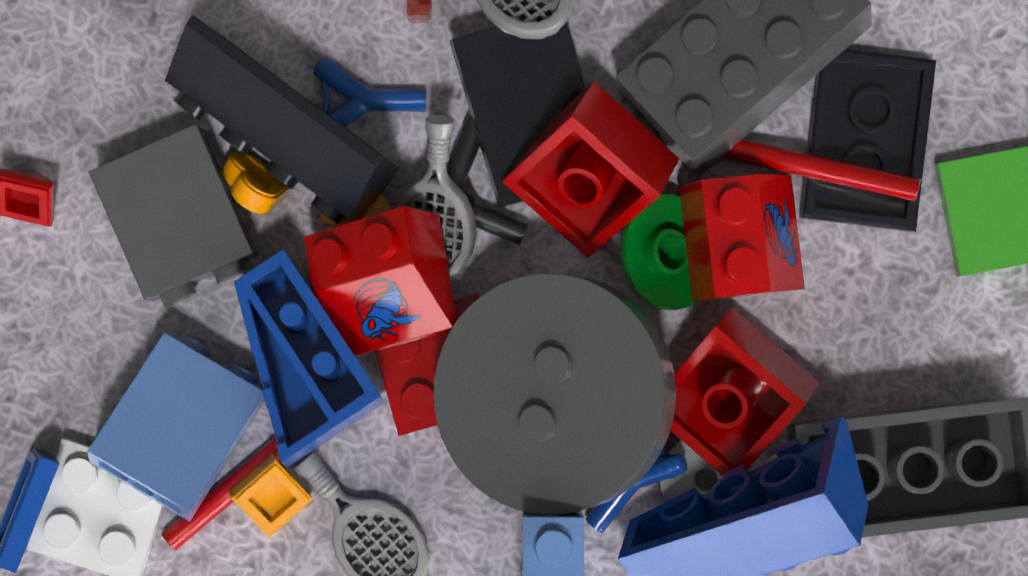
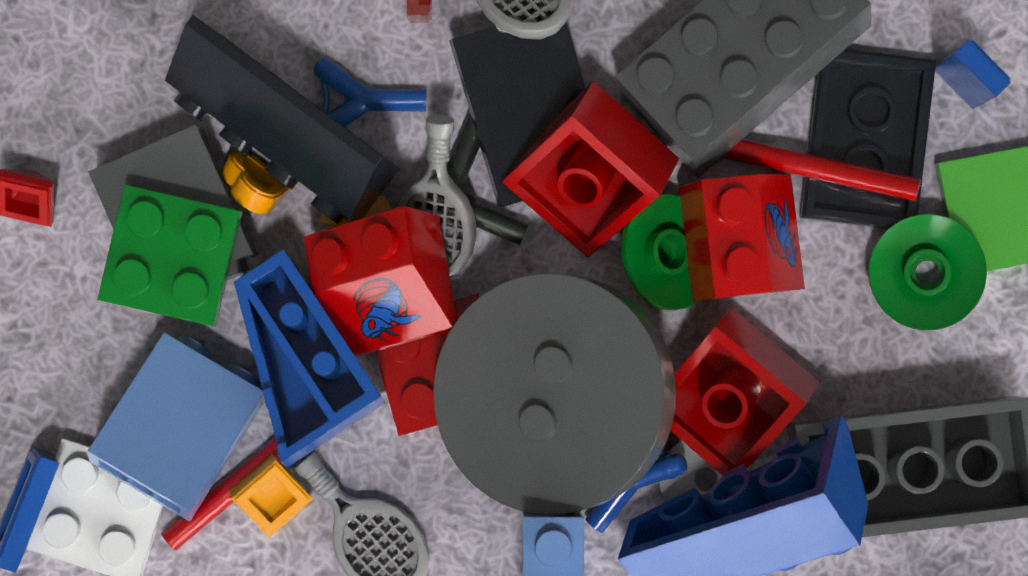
none -> green plate [97,184,243,327]
none -> green dish [869,214,987,331]
none -> blue tile [935,40,1011,109]

